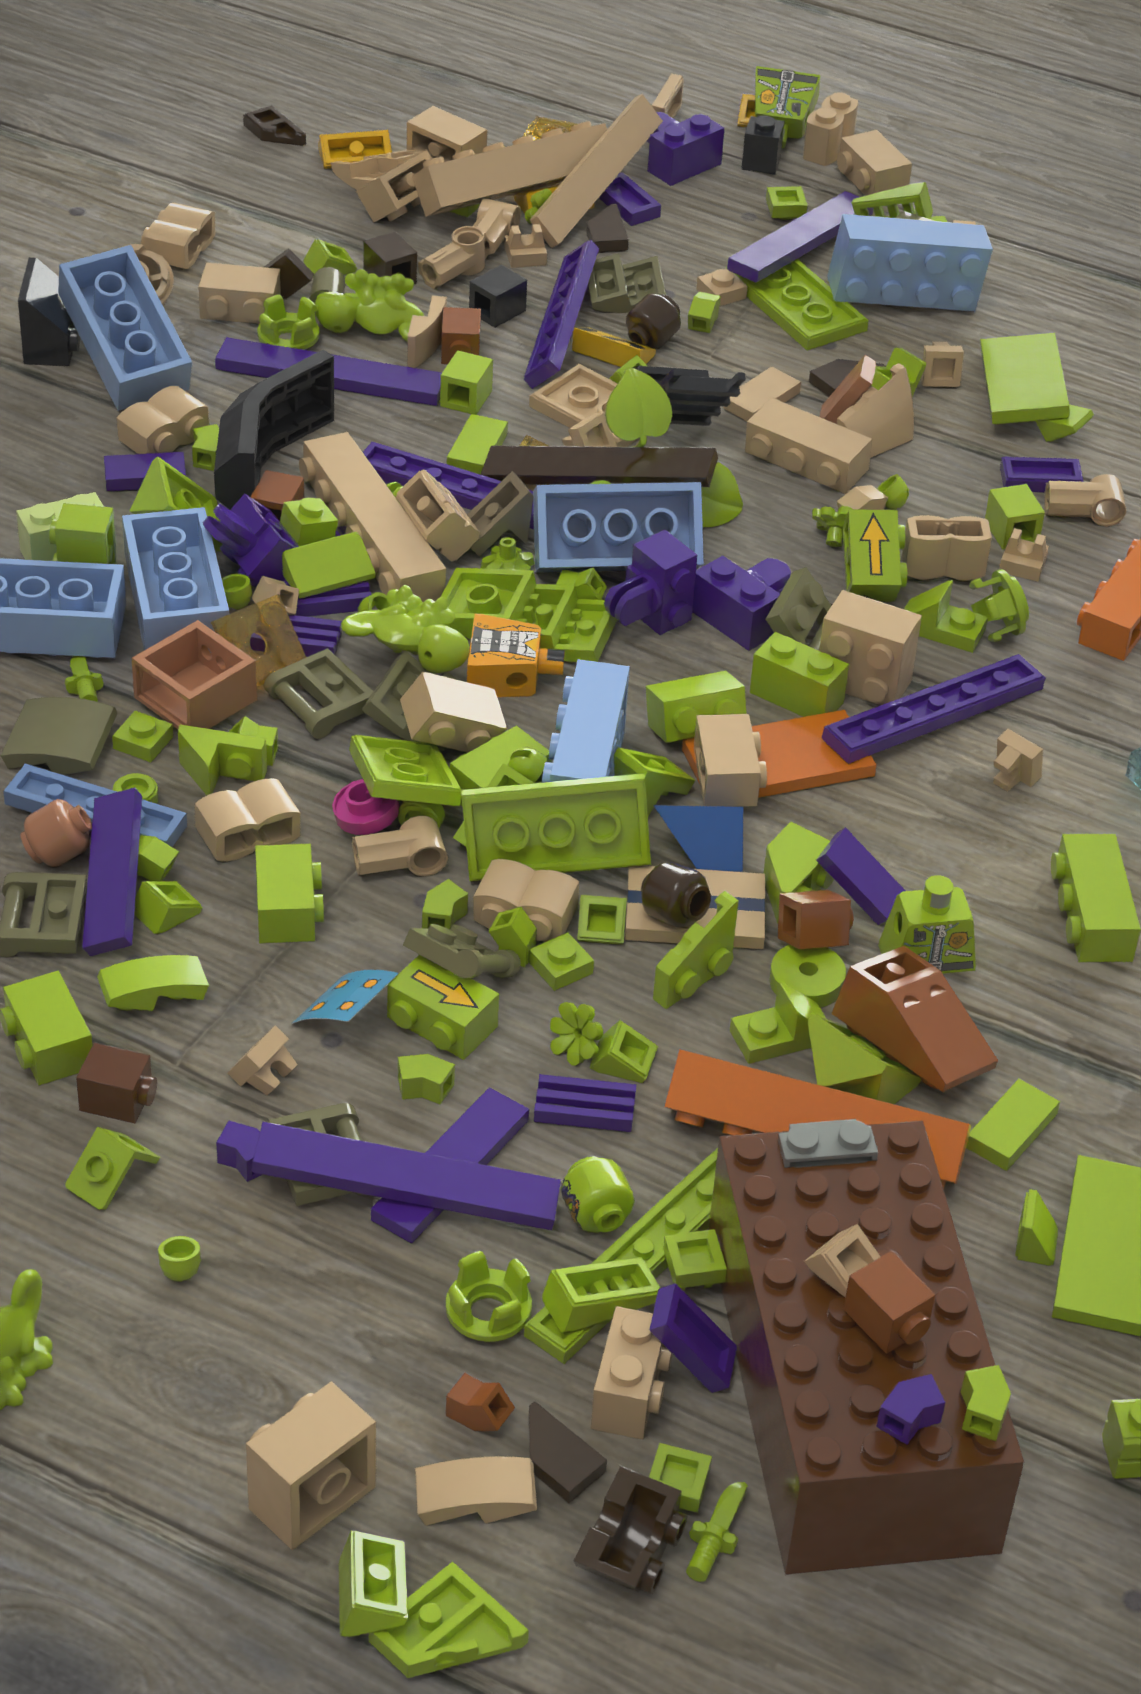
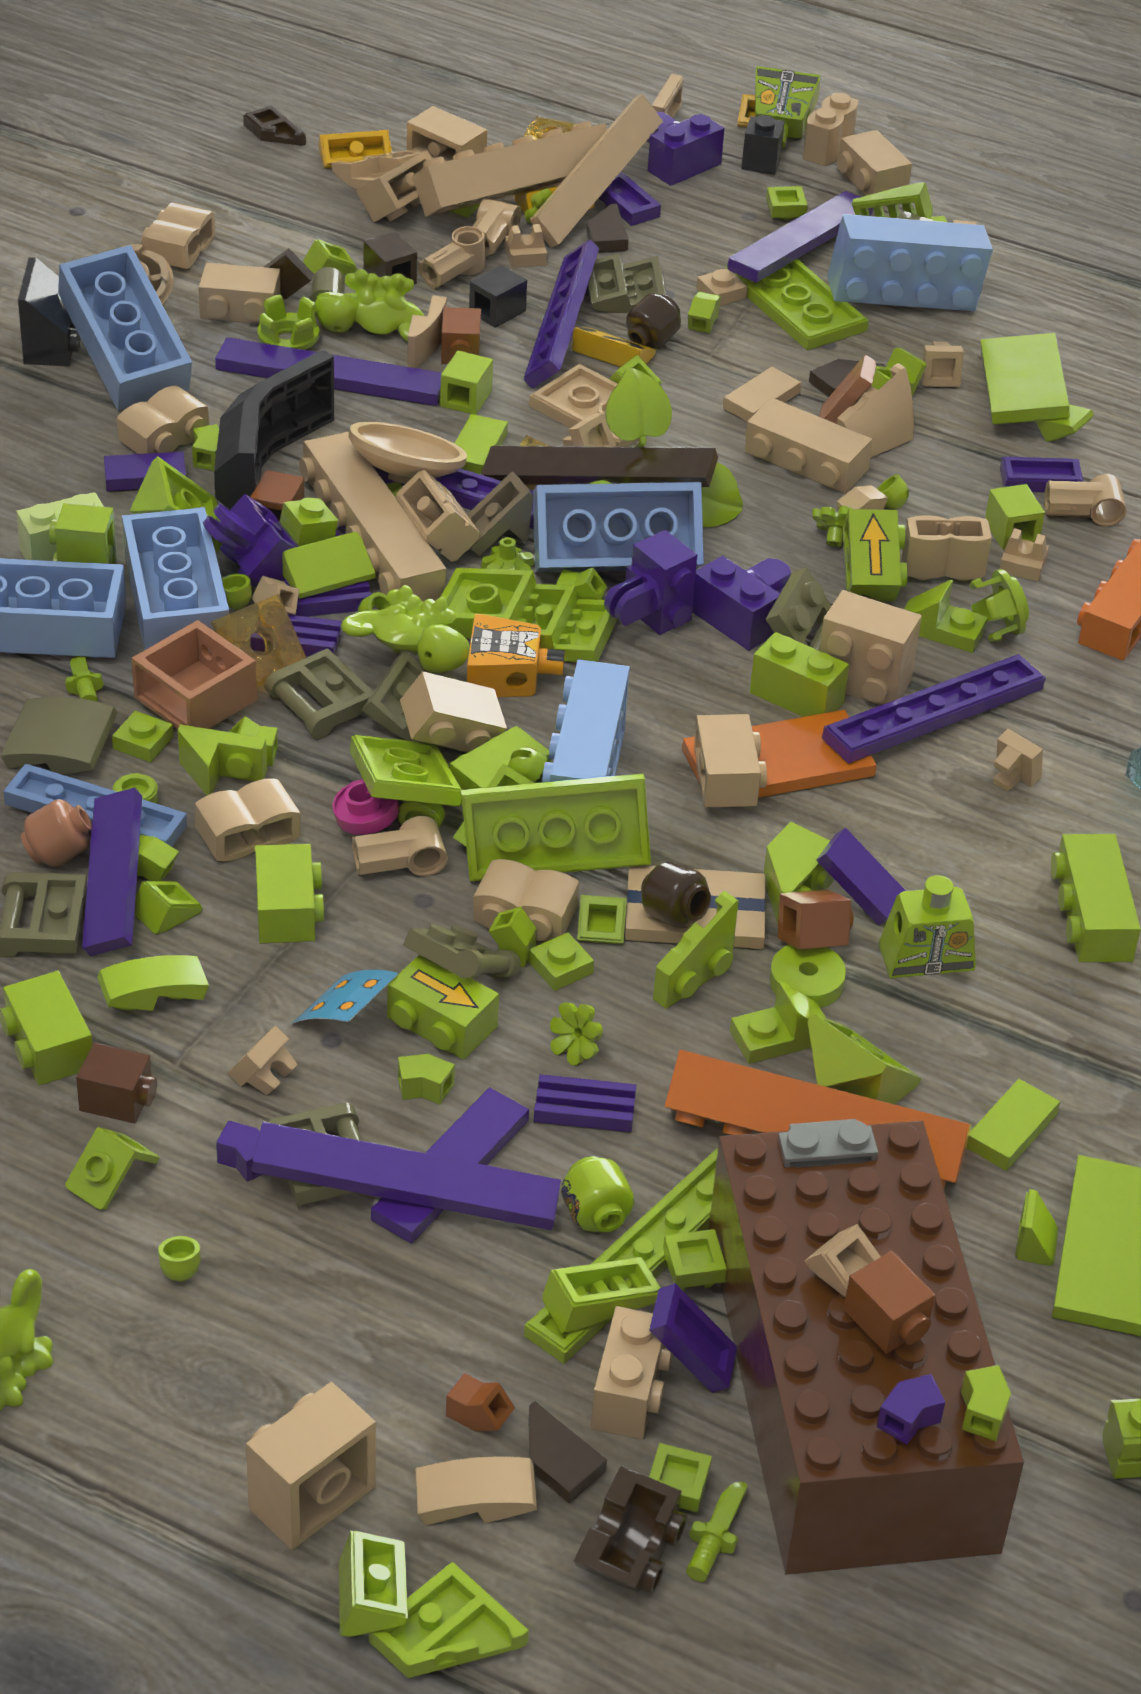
lime piece [422,879,468,929] -> none
lime piece [446,1251,532,1342] -> none
lime slope [589,1020,658,1083] -> none
lime slope [614,747,696,817] -> none
black plate [635,366,746,426] -> none
lime brick [646,671,747,743] -> none
blue slope [653,805,743,872] -> none
dark orange slope [831,946,998,1092] -> none
none -> tan dish [348,422,467,484]

